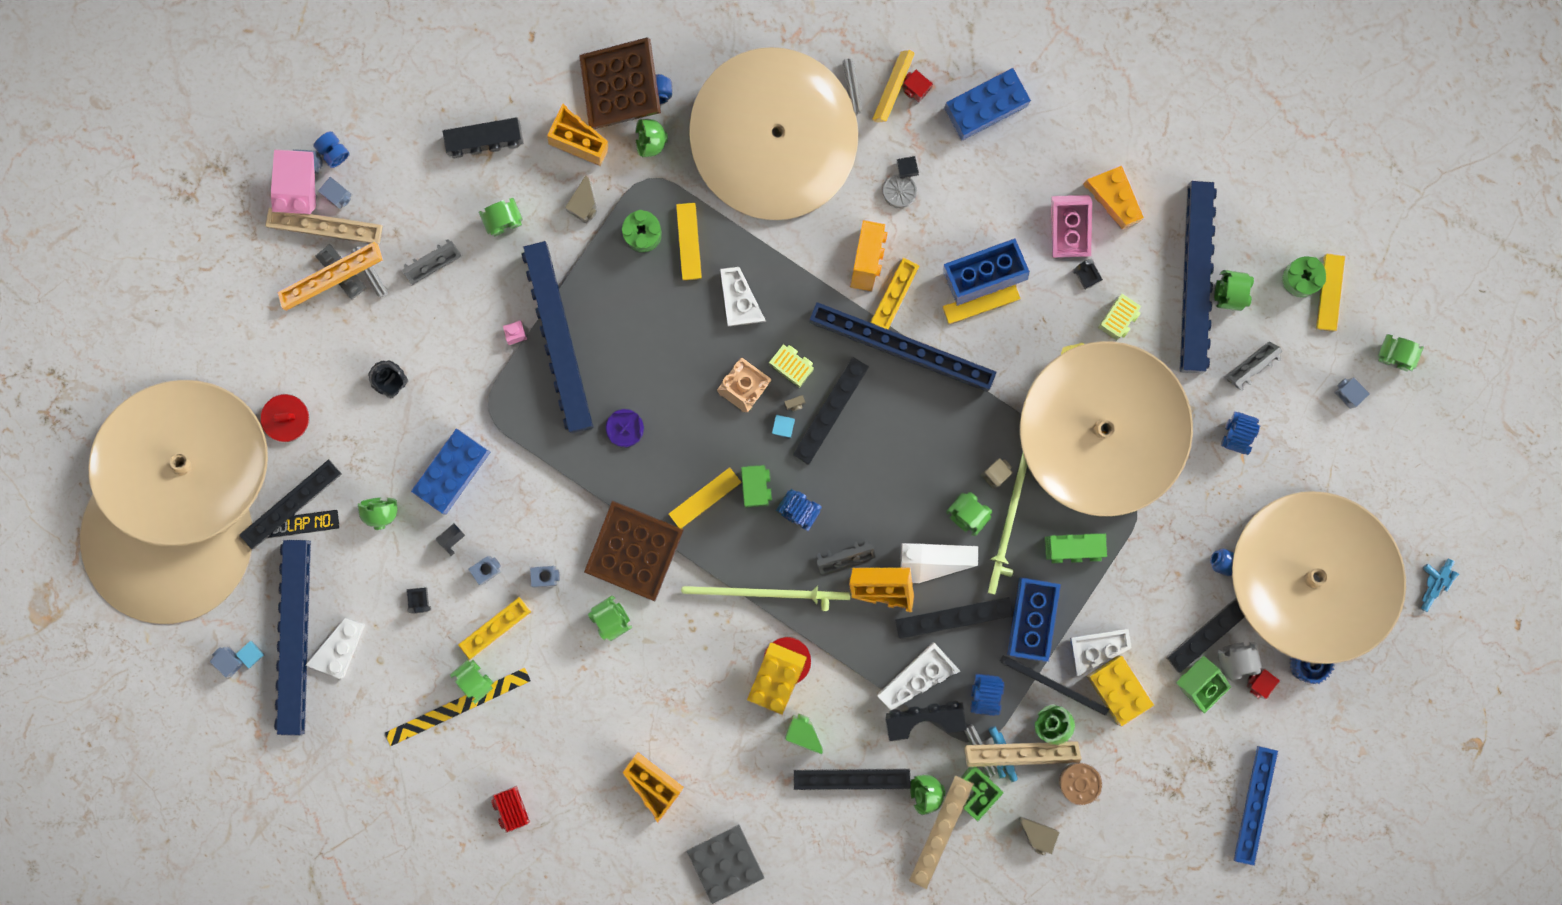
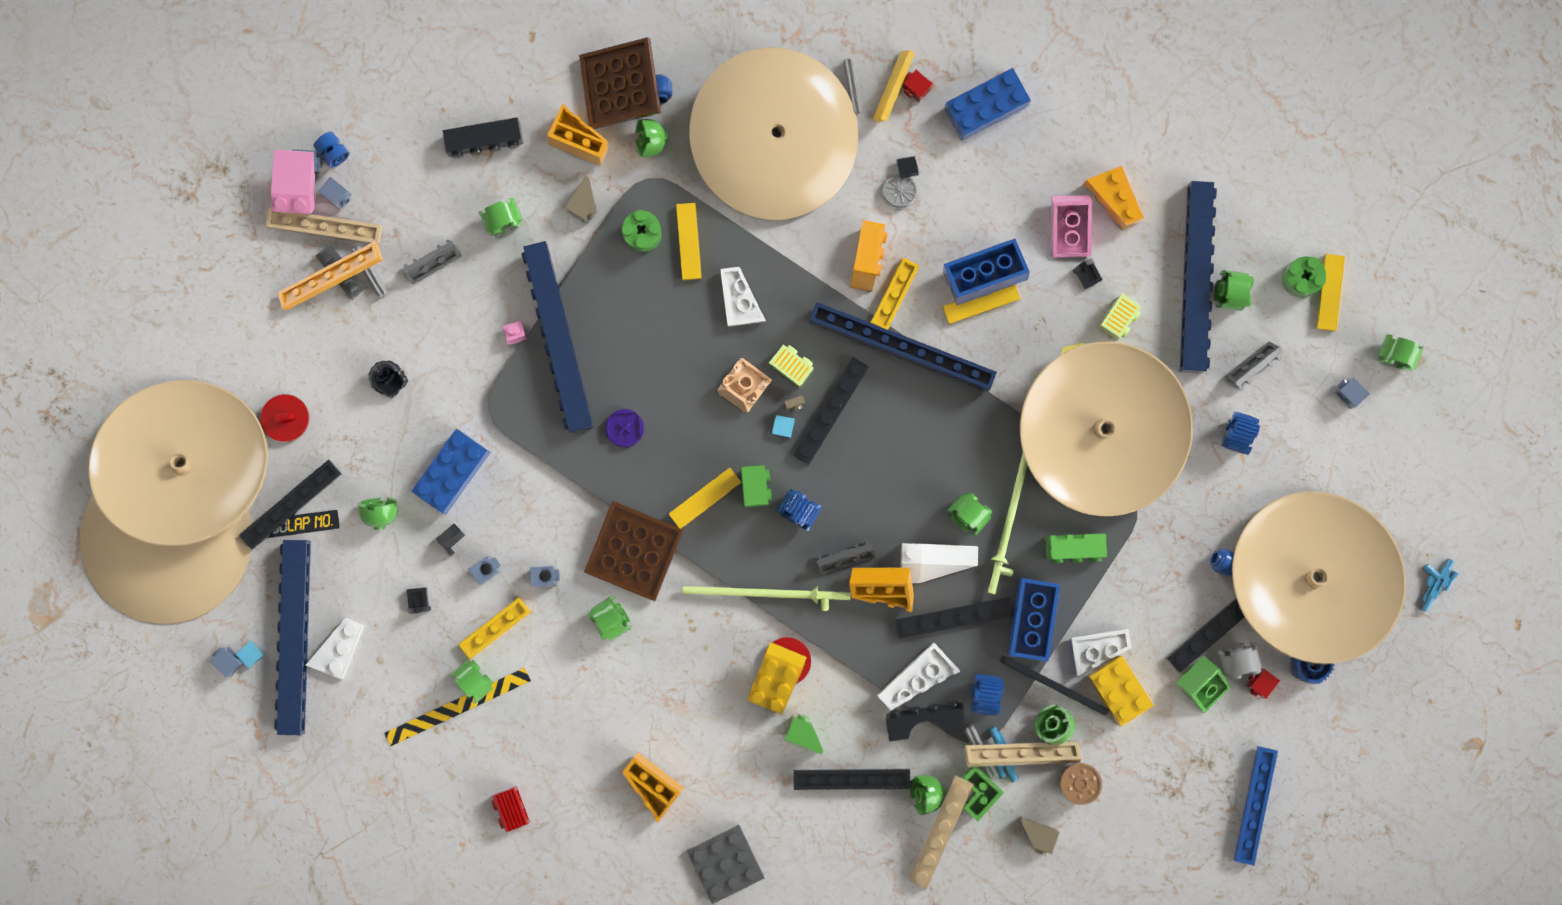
dark tan slope [980,458,1013,489] -> none

